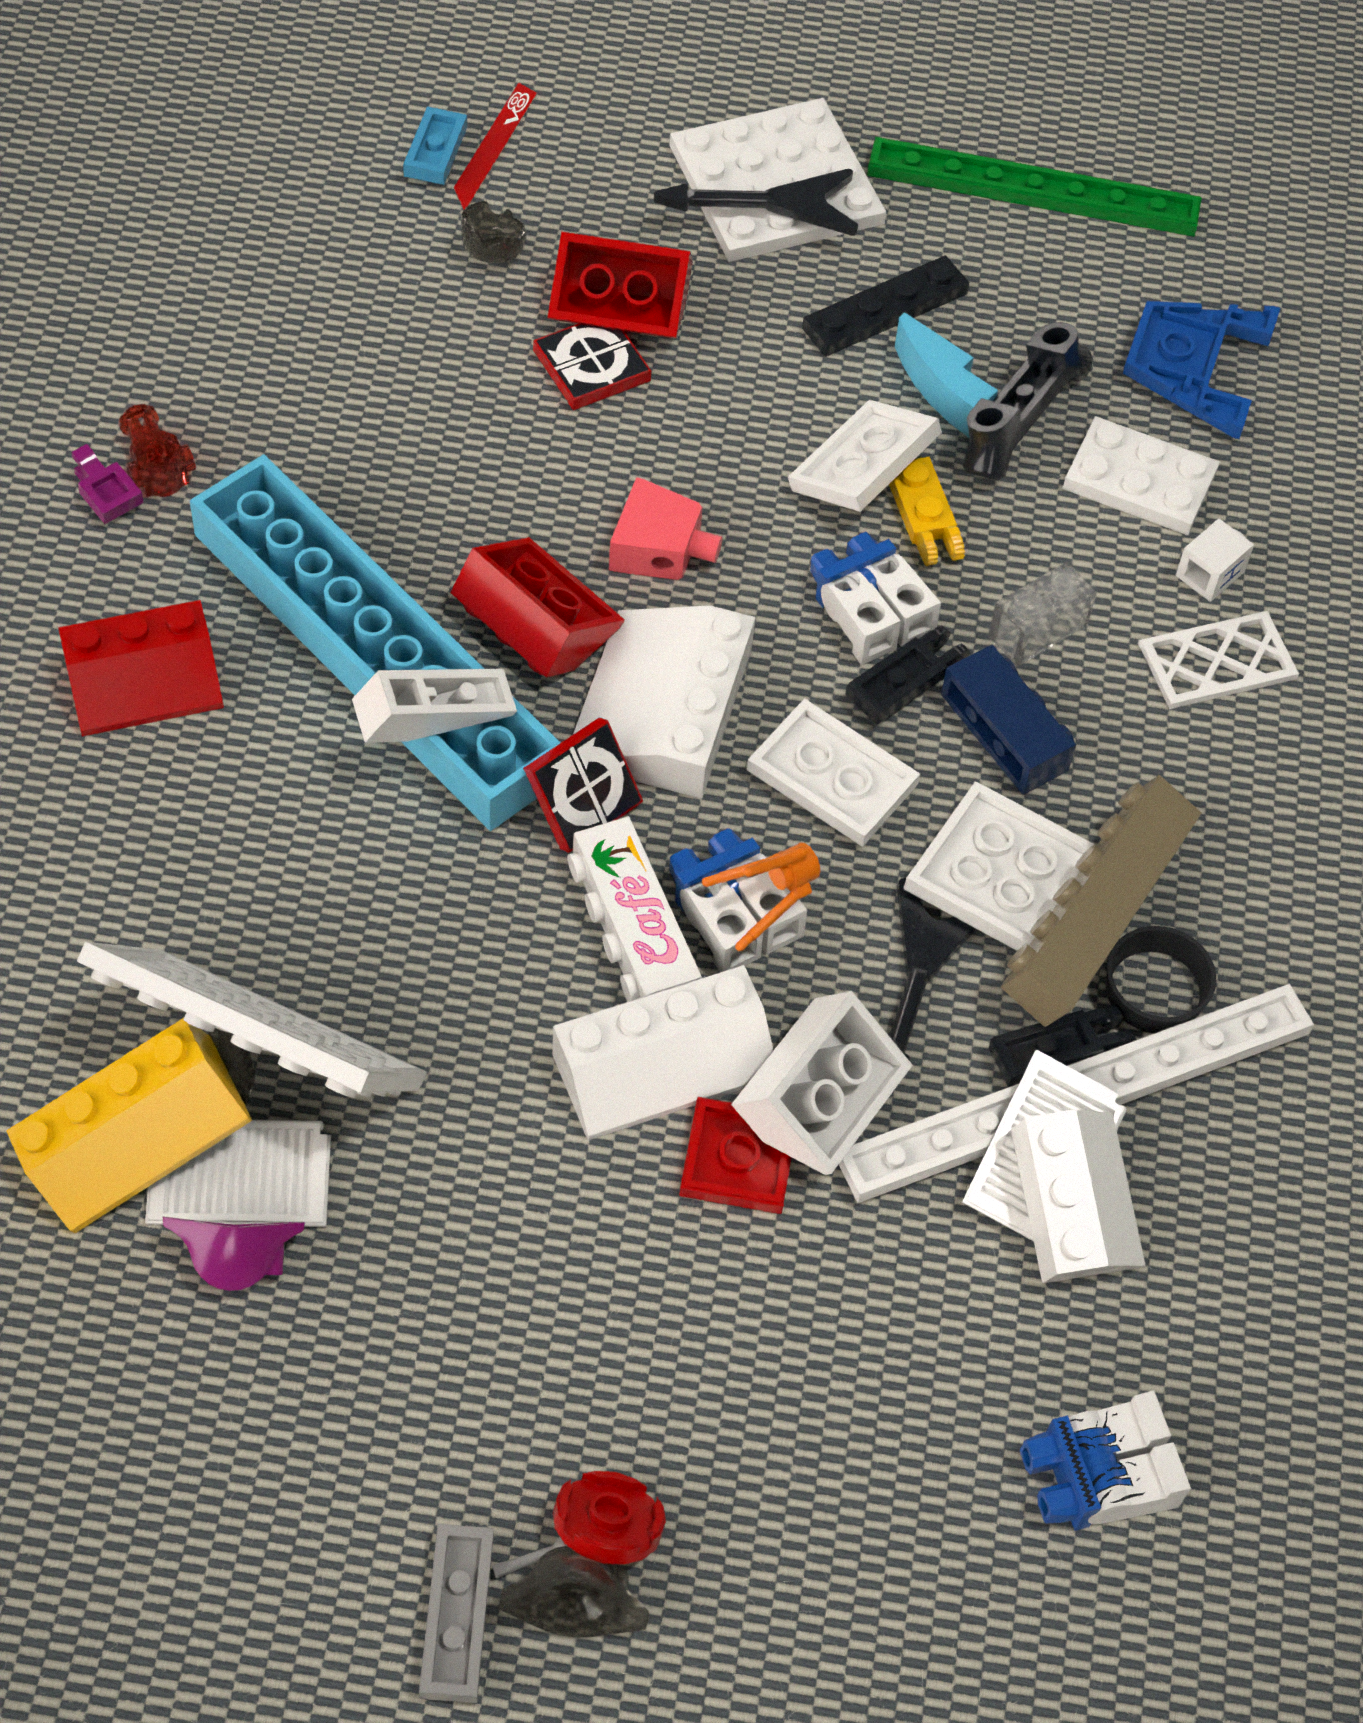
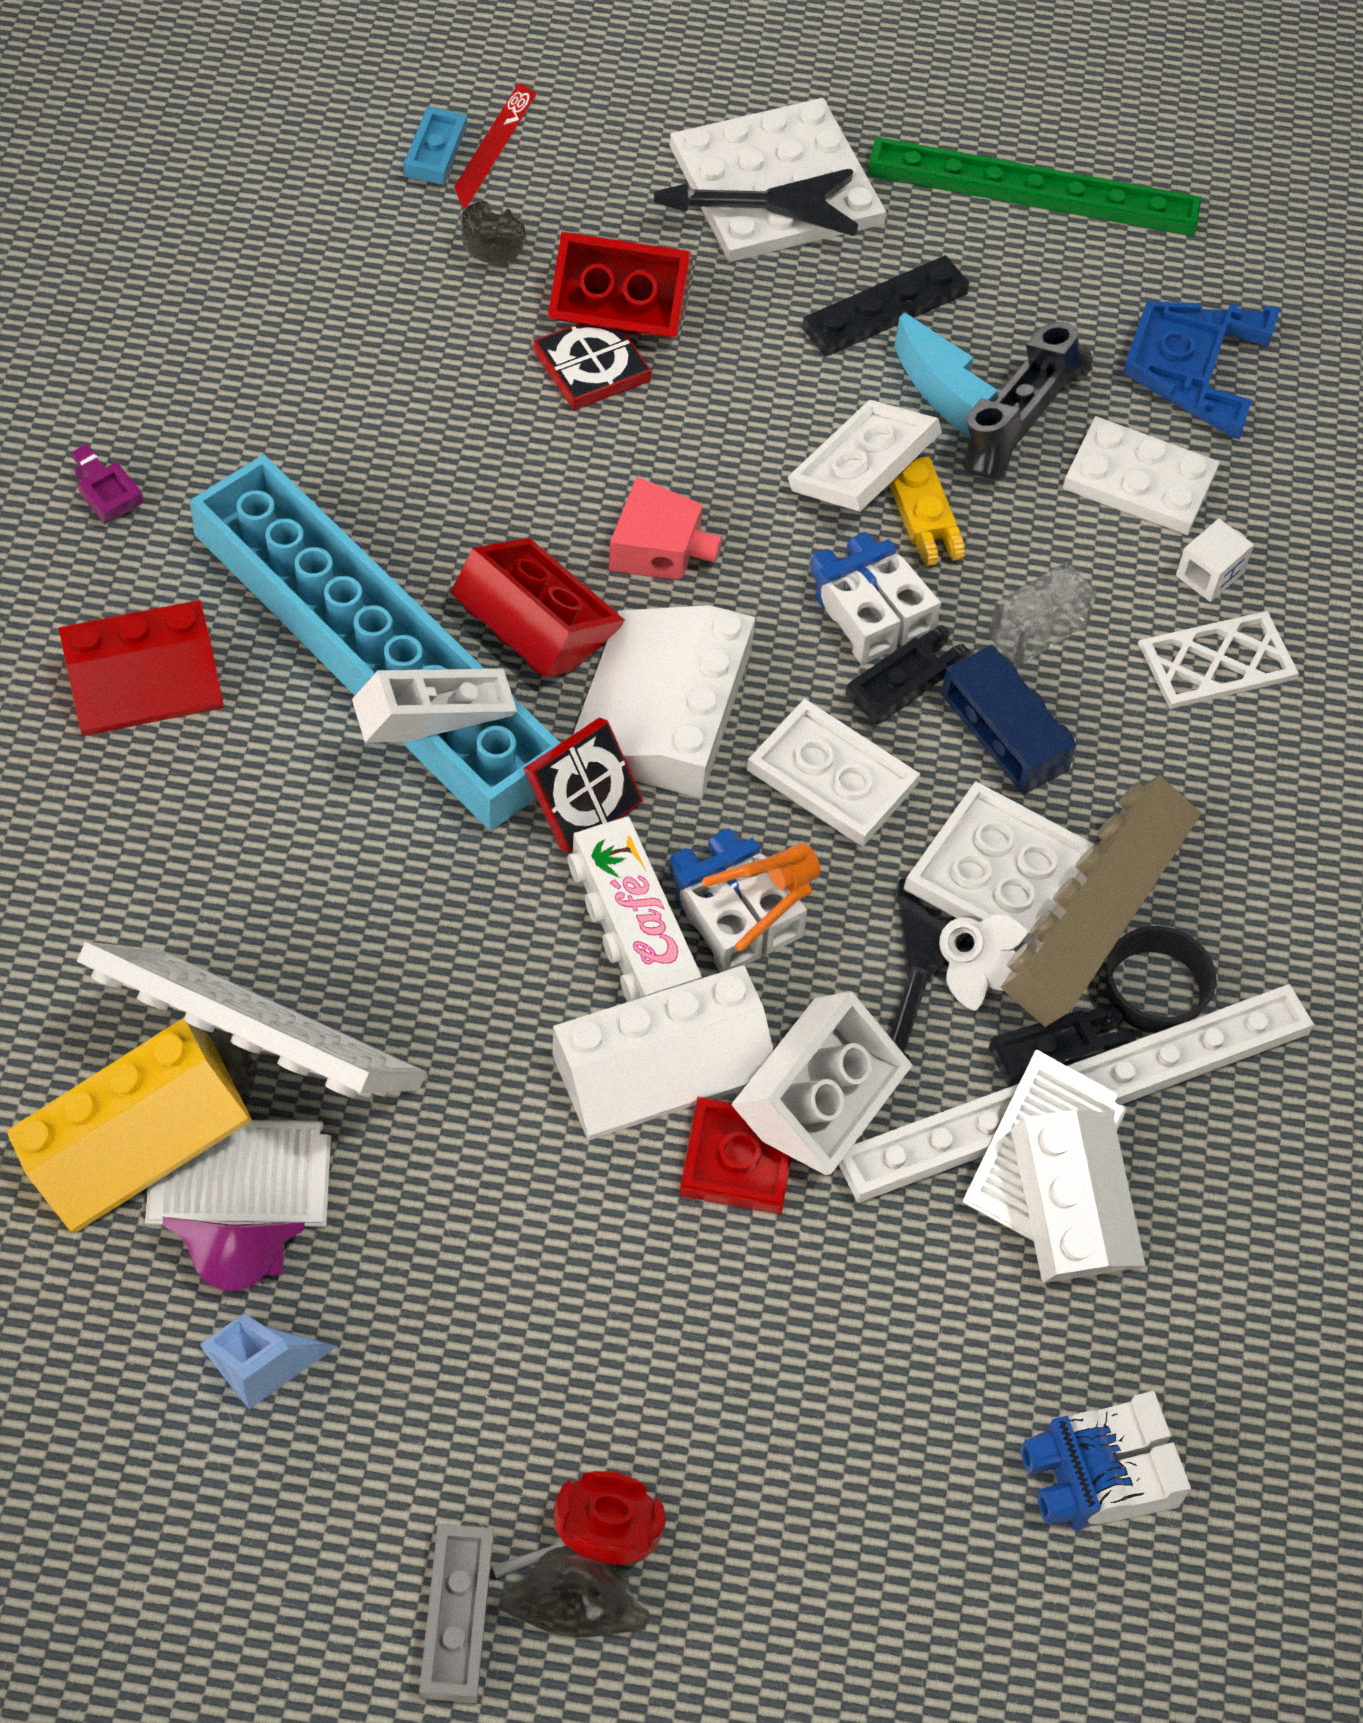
clear red connector [118,404,196,498] -> none
none -> light blue slope [200,1313,338,1409]
none -> white plate [939,915,1028,1011]

